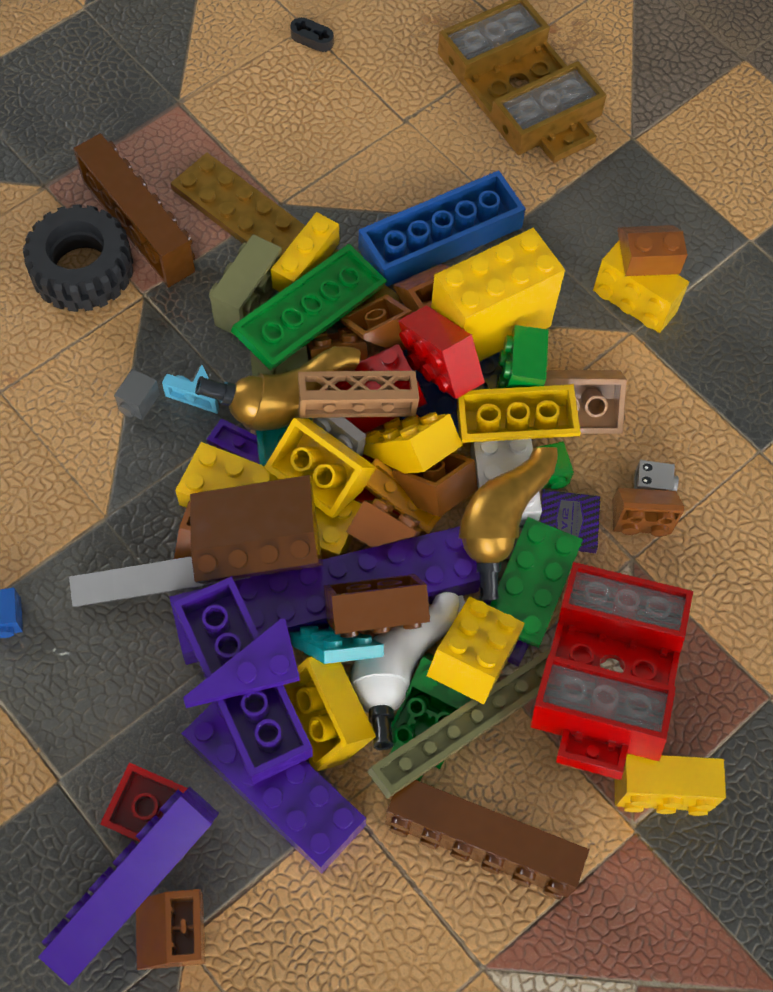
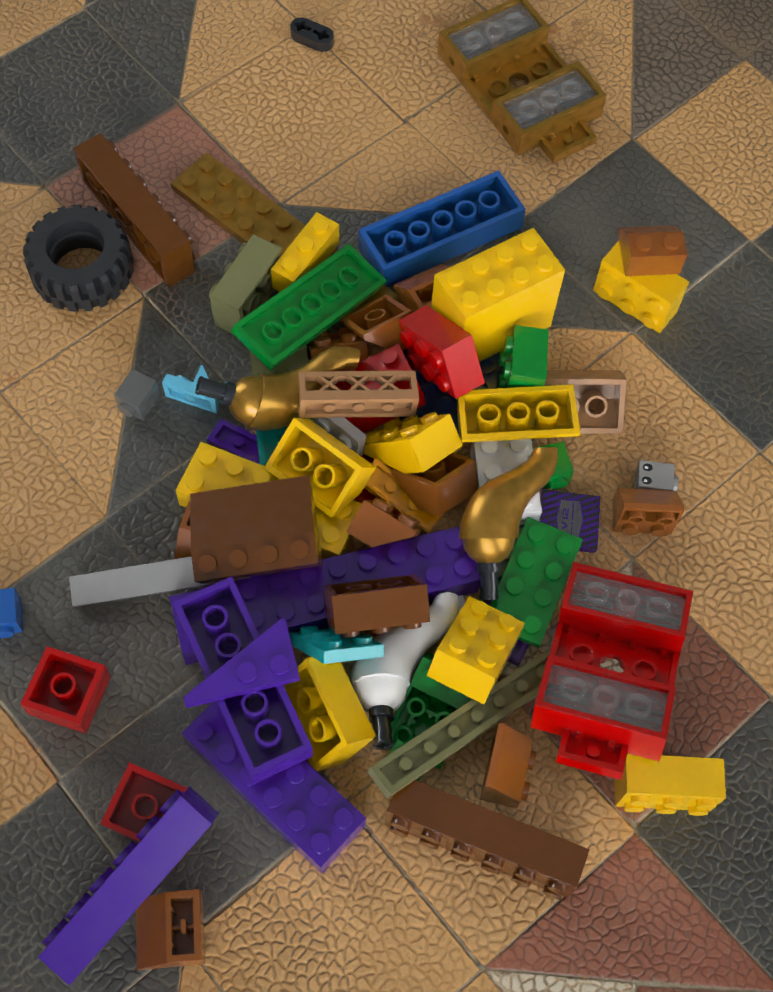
none -> red brick [20,646,111,734]
none -> dark orange slope [479,723,536,809]

